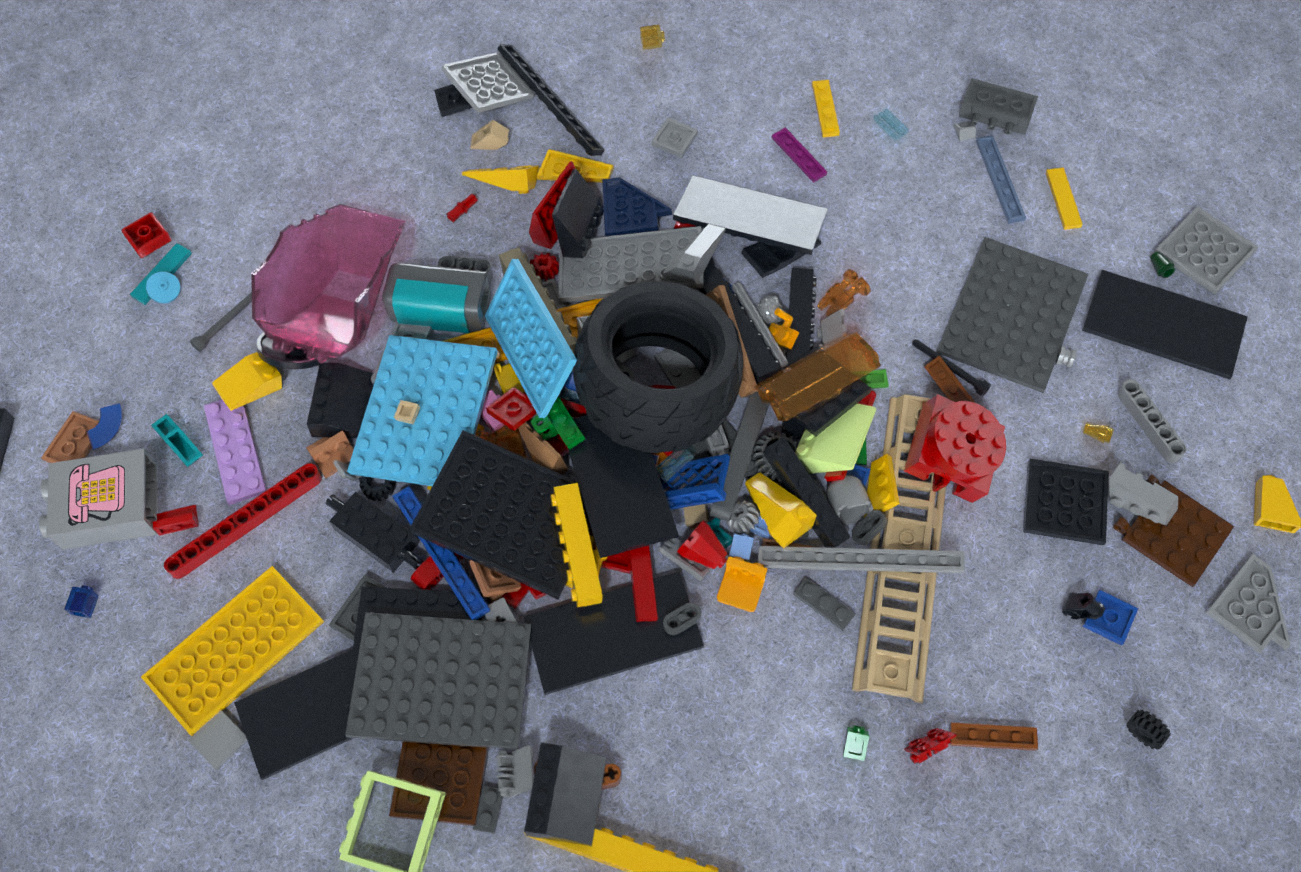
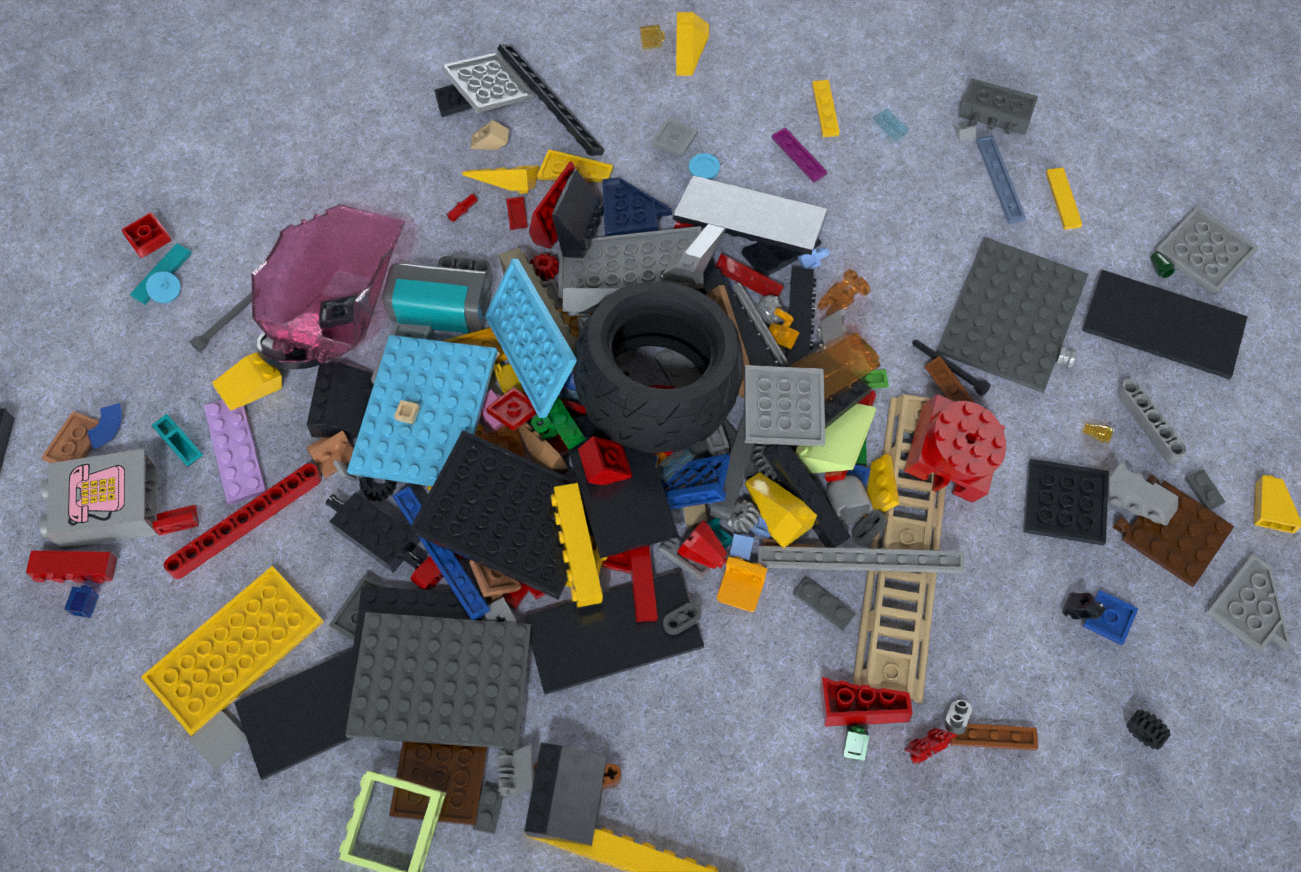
none -> red brick [26,550,117,583]
none -> black hinge [319,295,359,329]
none -> red tile [506,196,528,230]
none -> light grey slope [563,288,620,316]
none -> red slope [578,436,632,485]
none -> yellow wedge [676,12,709,76]
none -> medium azure piece [689,153,720,180]
none -> red tile [715,254,785,299]
none -> light grey plate [744,365,825,446]
none -> light blue plate [797,247,830,269]
none -> red wedge [820,677,913,727]
none -> dark grey plate [945,700,972,735]
none -> dark grey plate [1185,469,1225,510]

